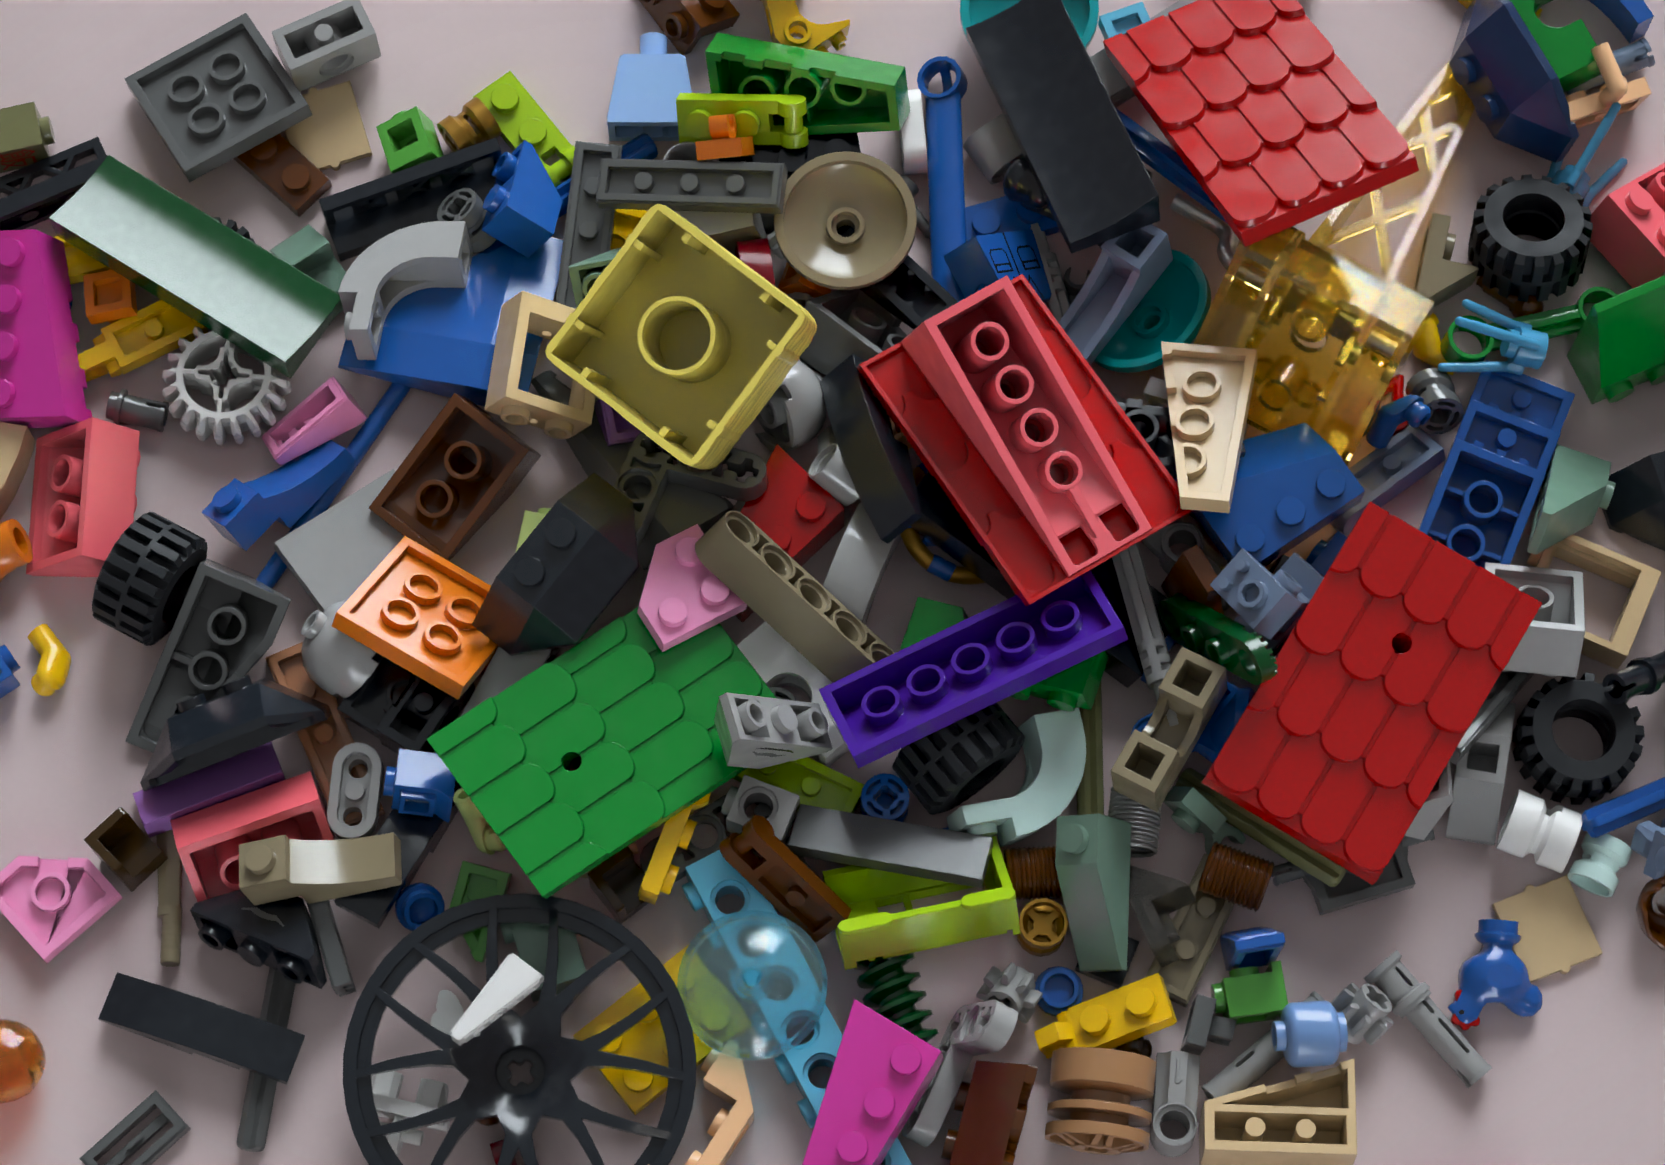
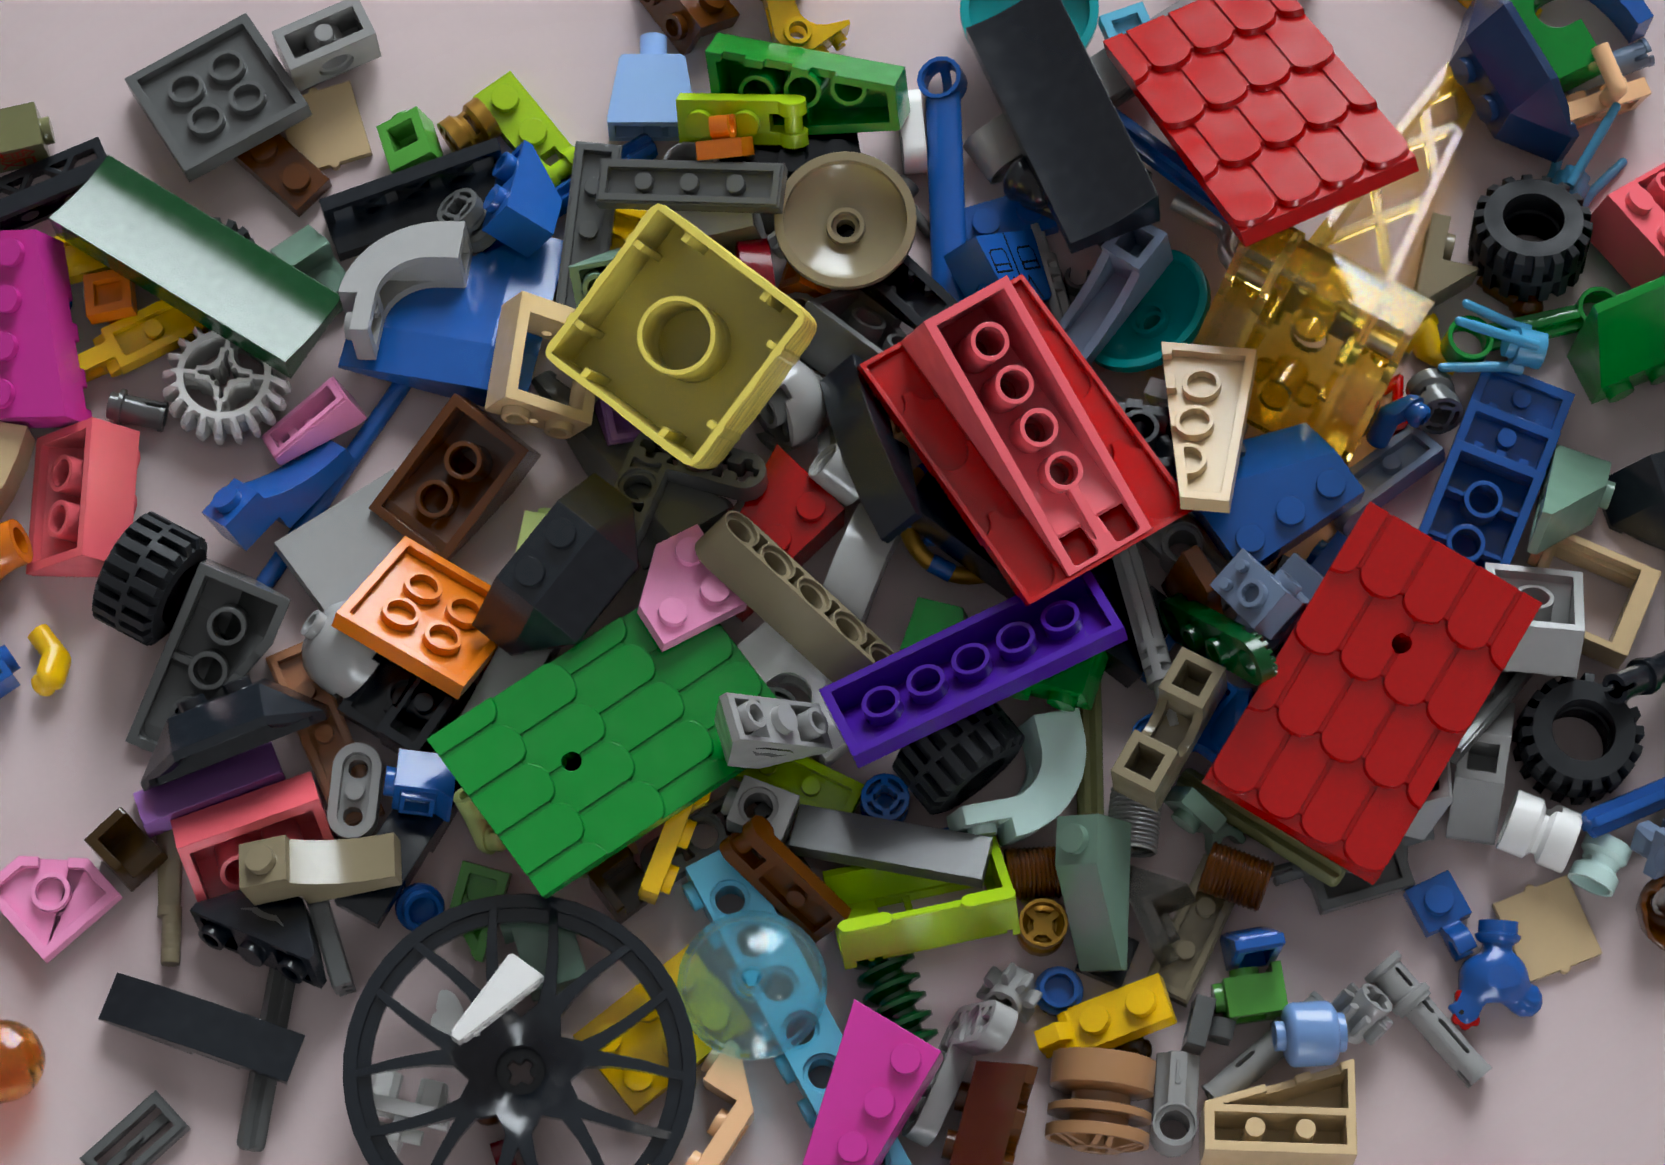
none -> blue plate [1403,870,1477,962]

